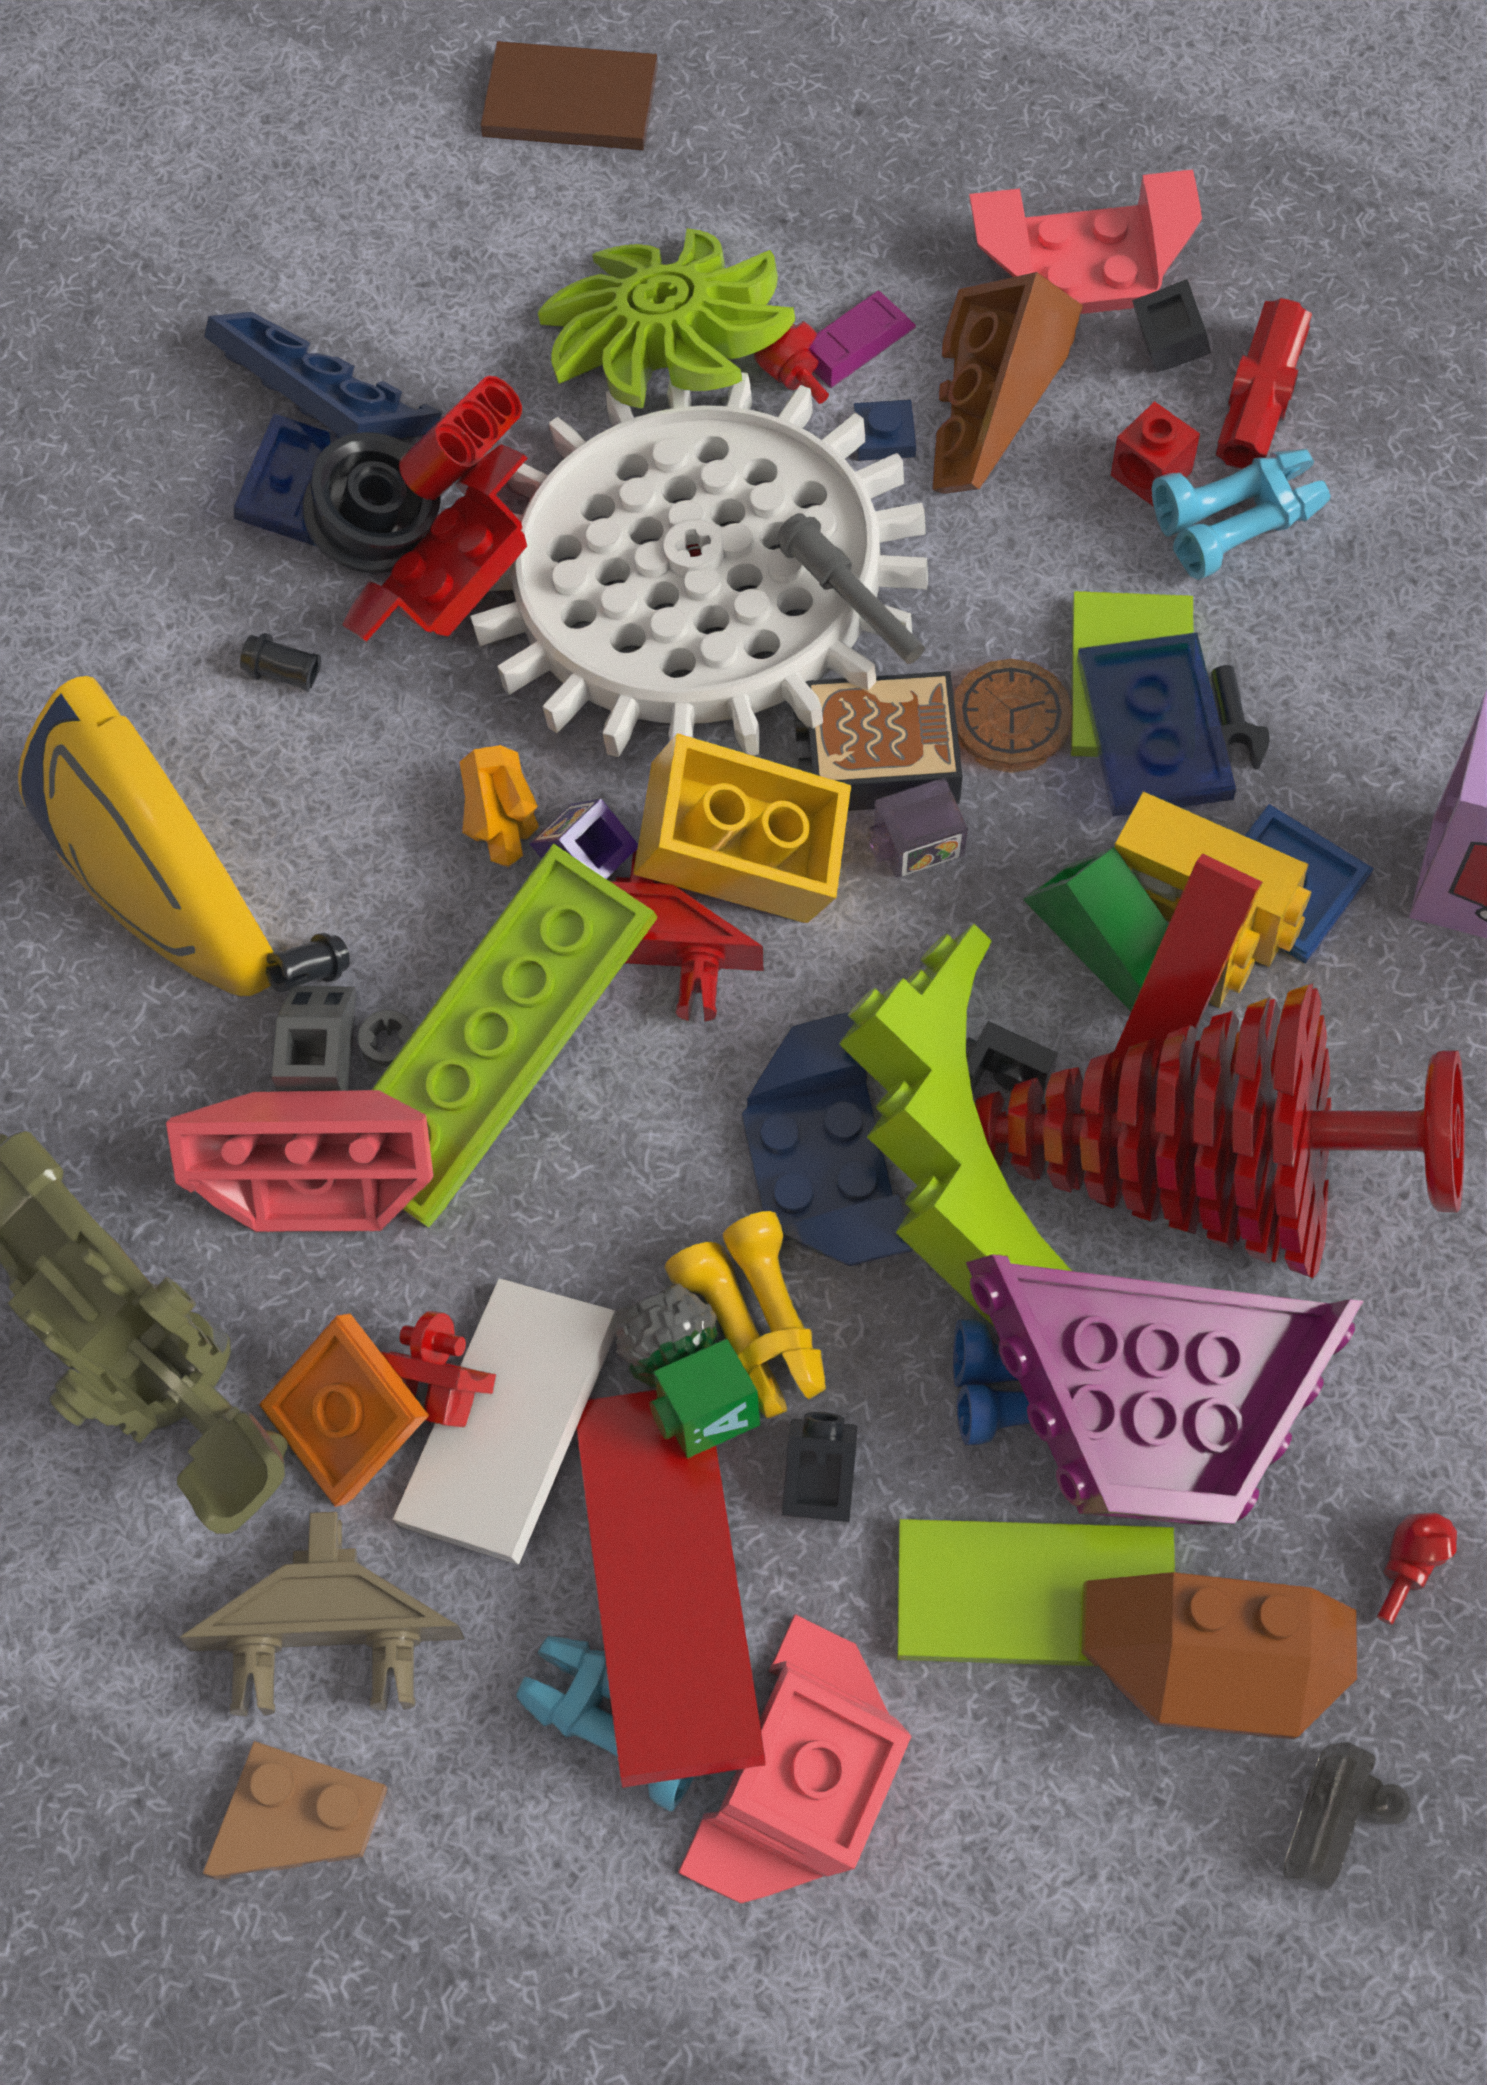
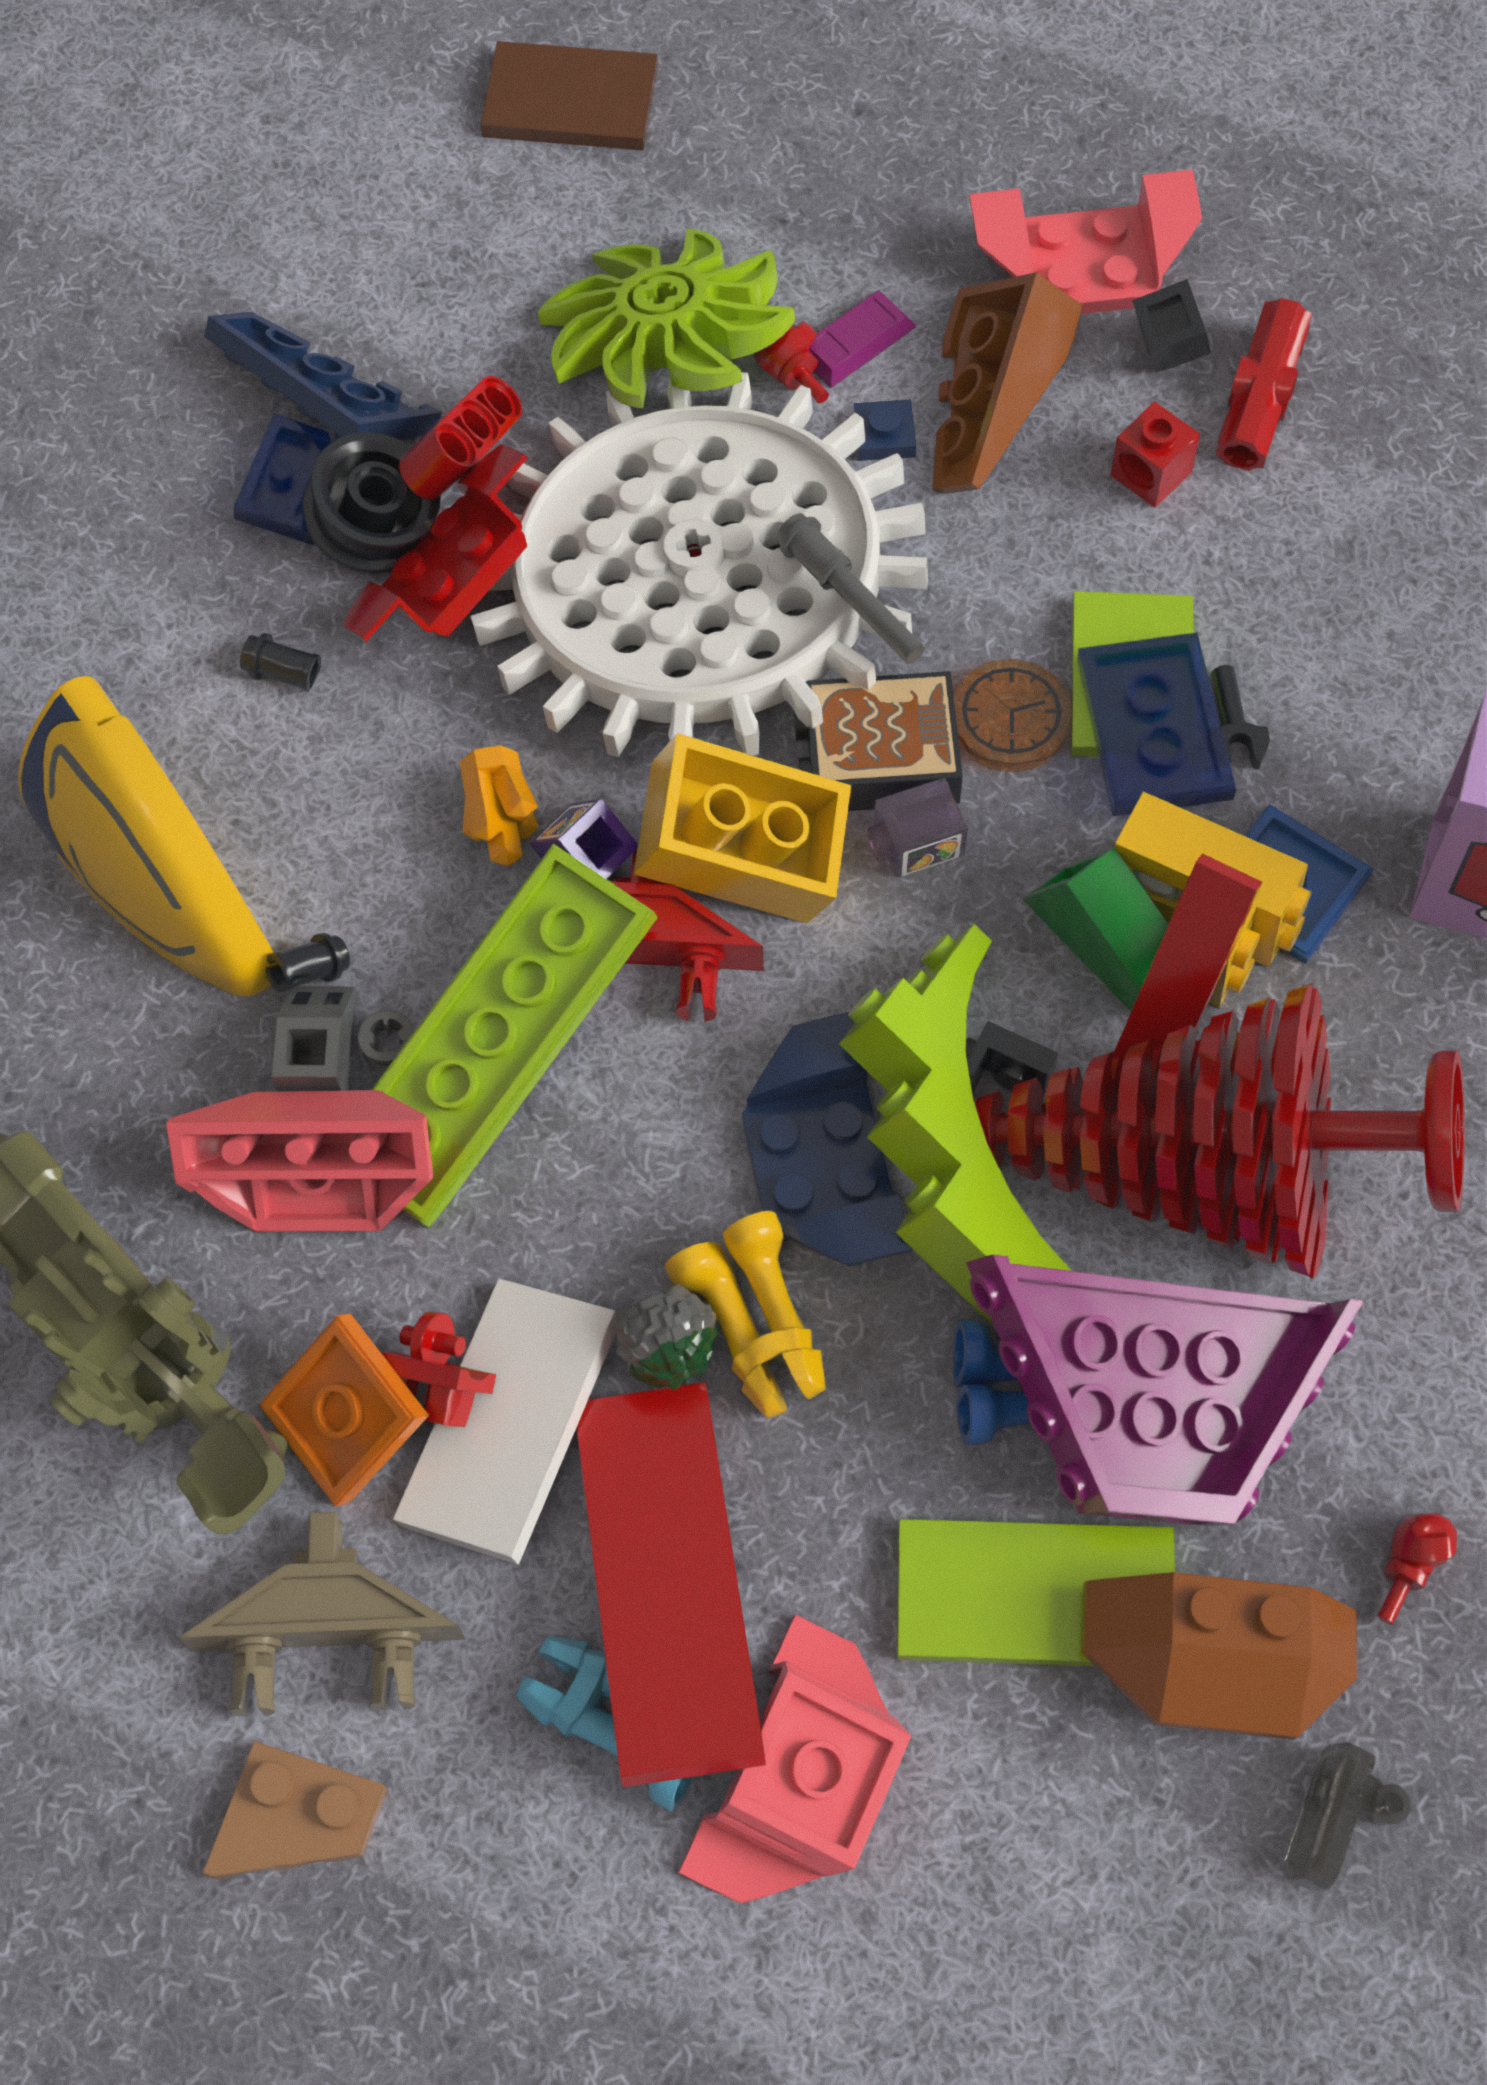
green brick [649,1339,760,1458] -> none
black bracket [781,1412,858,1522] -> none
medium azure piece [1152,449,1331,580] -> none

